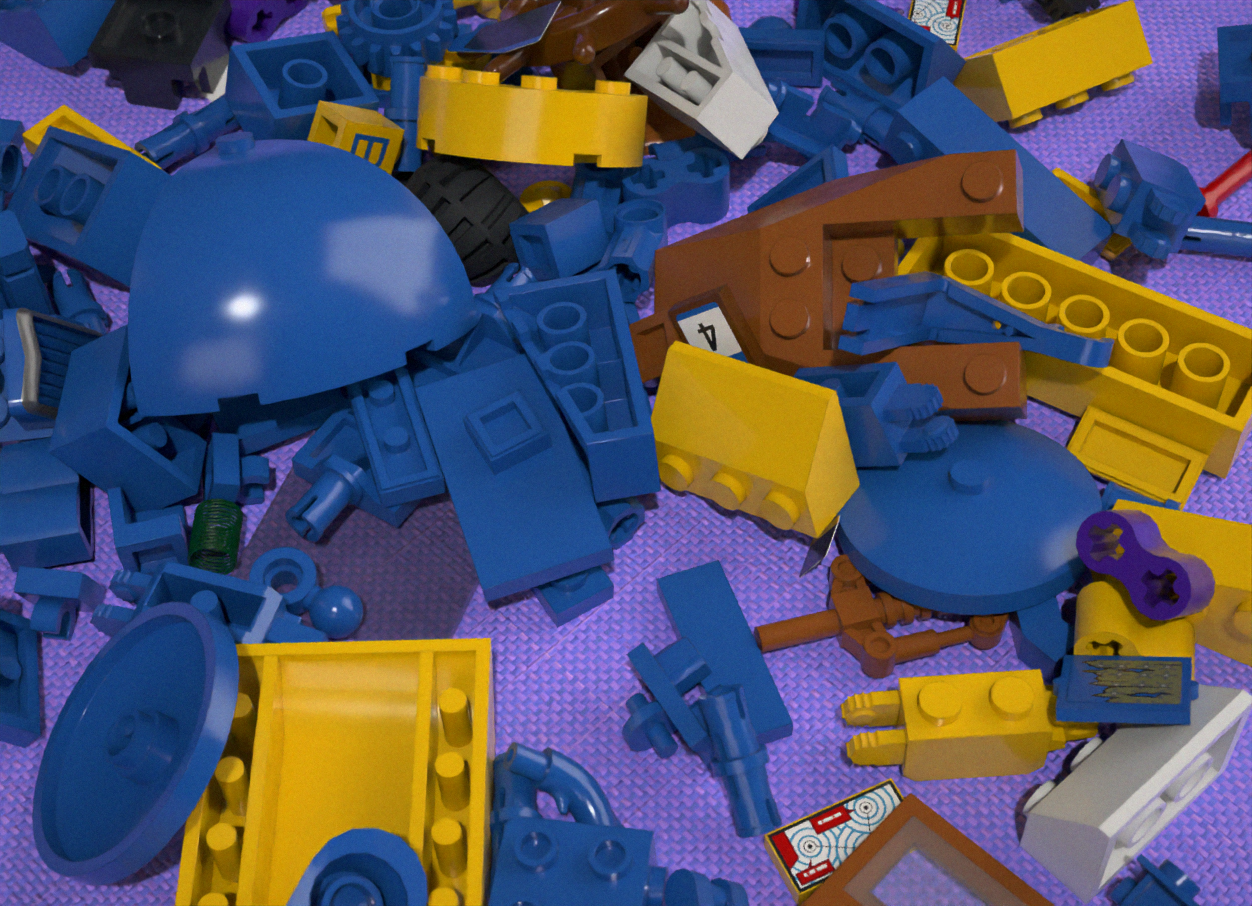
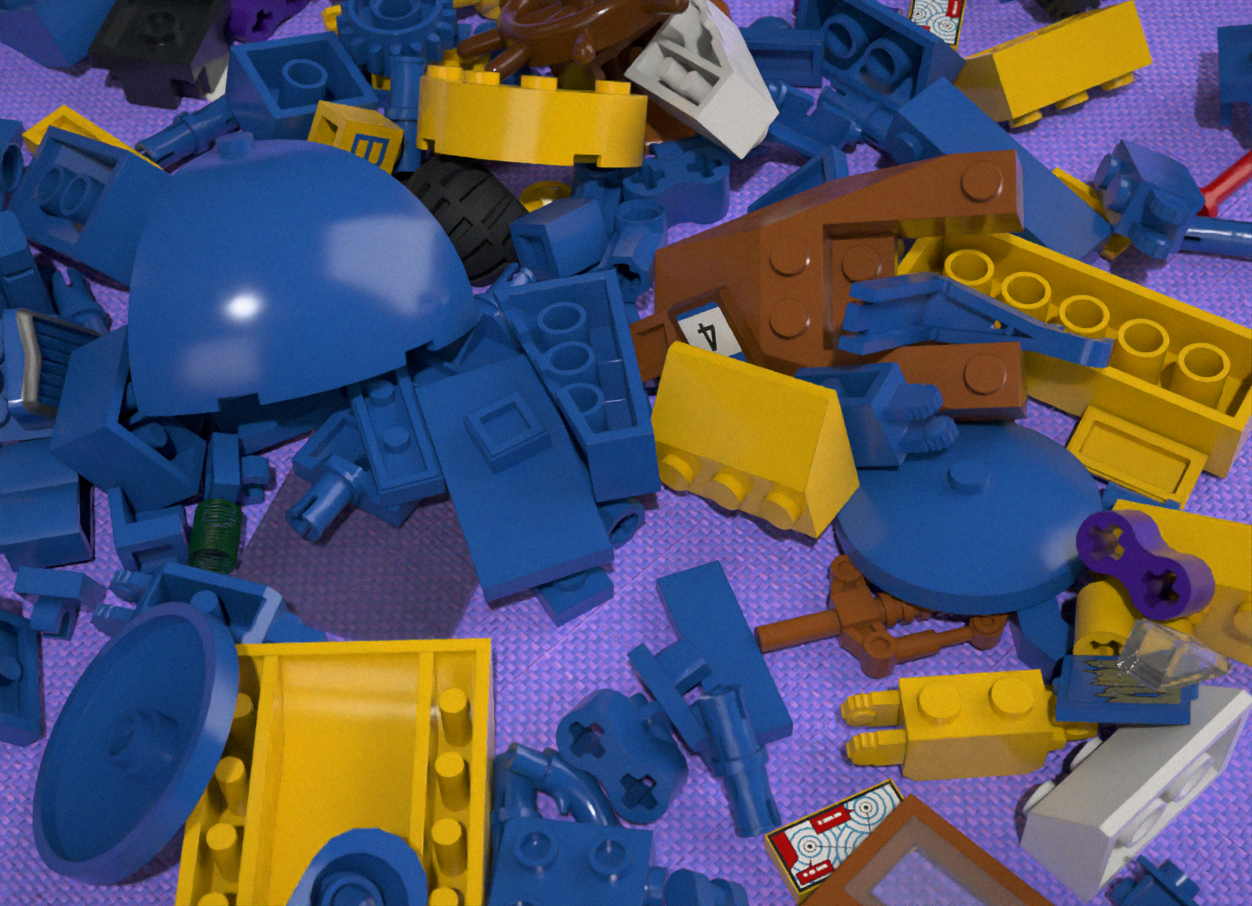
blue plate [249,547,363,639] -> none
black sticker [448,1,561,53] -> none
black sticker [799,515,840,578] -> none
none -> blue axle [556,688,689,824]
none -> clear slope [1117,618,1233,692]

